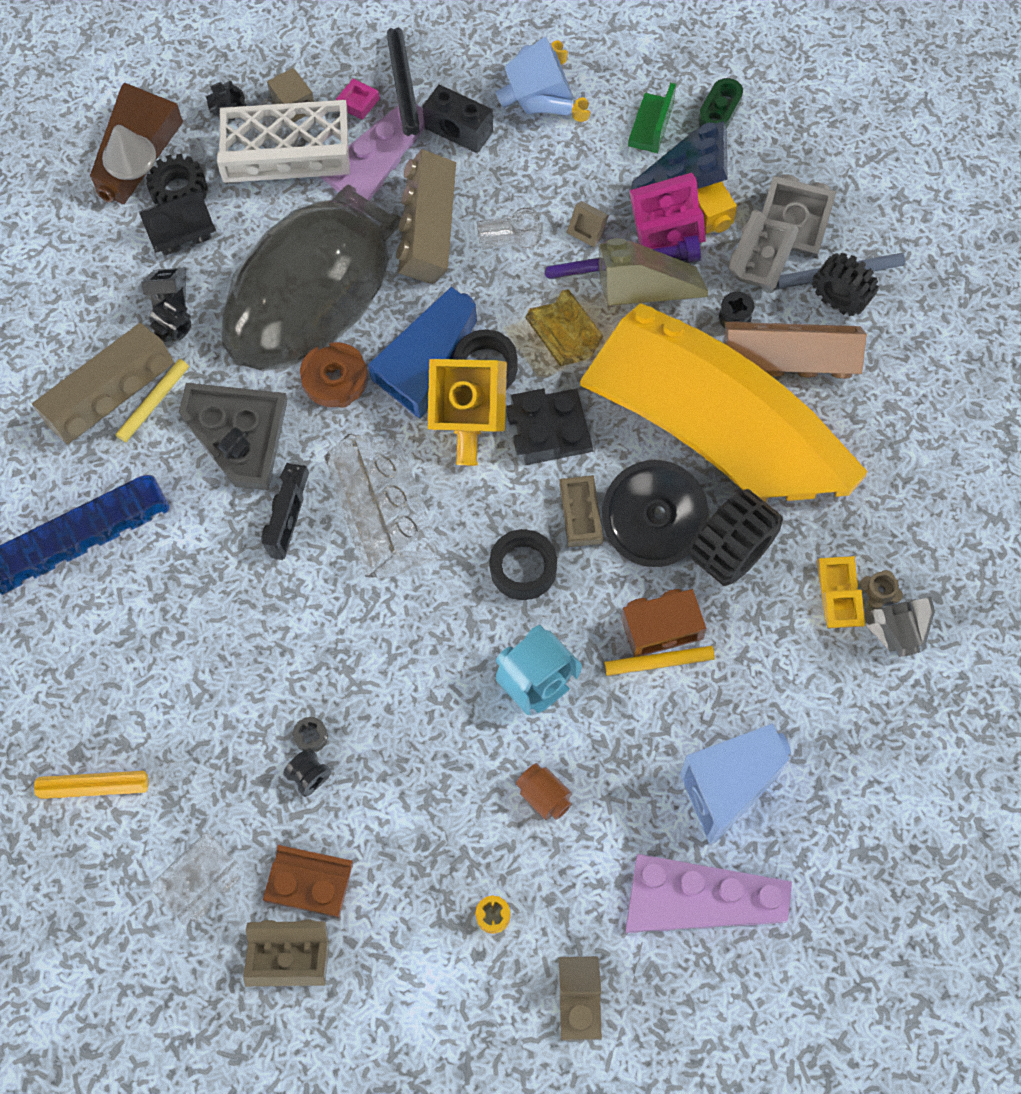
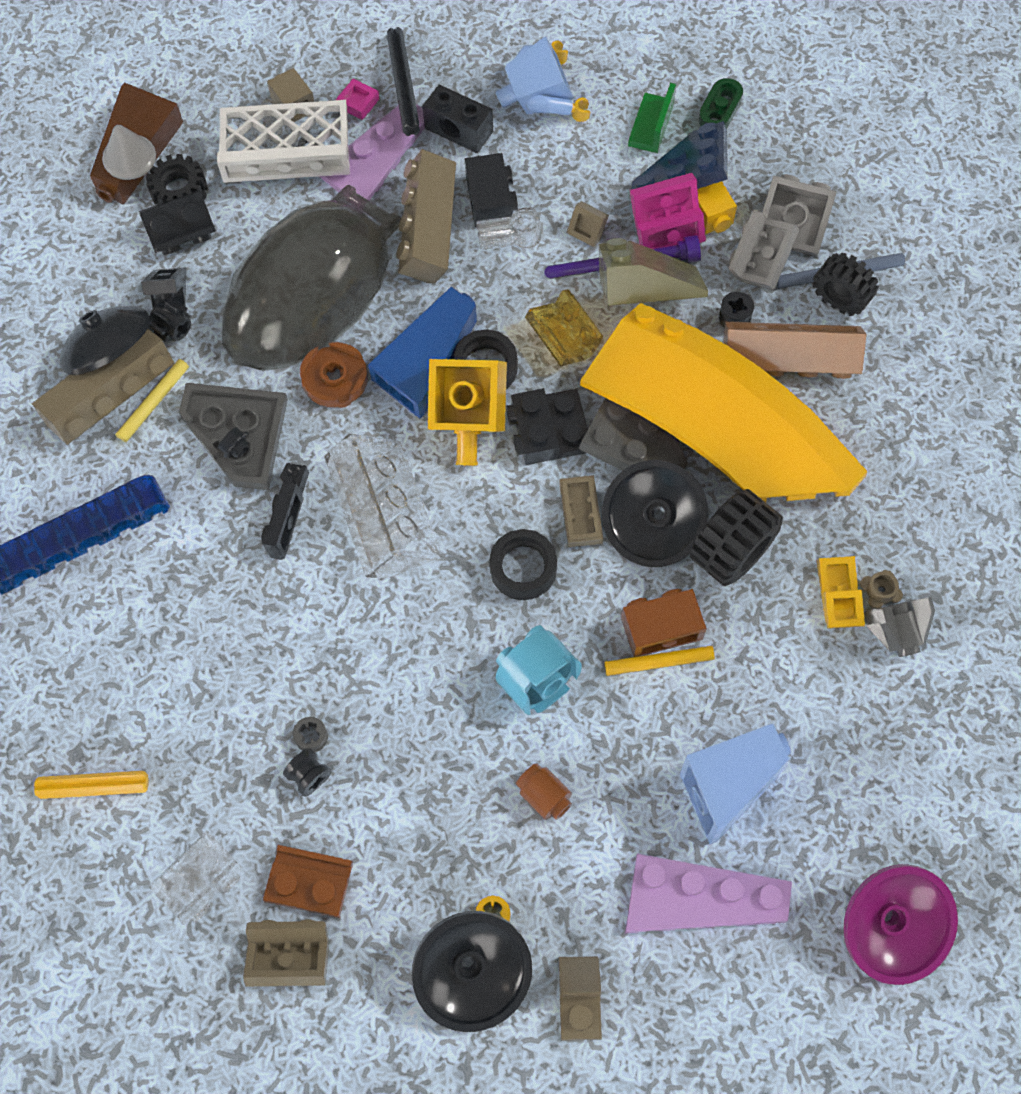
black gear [206,81,246,120] -> none
none -> black dish [59,306,151,375]
none -> black dish [411,911,532,1032]
none -> black brick [464,153,518,228]
none -> dark grey plate [579,398,688,471]
none -> magenta dish [844,864,958,985]

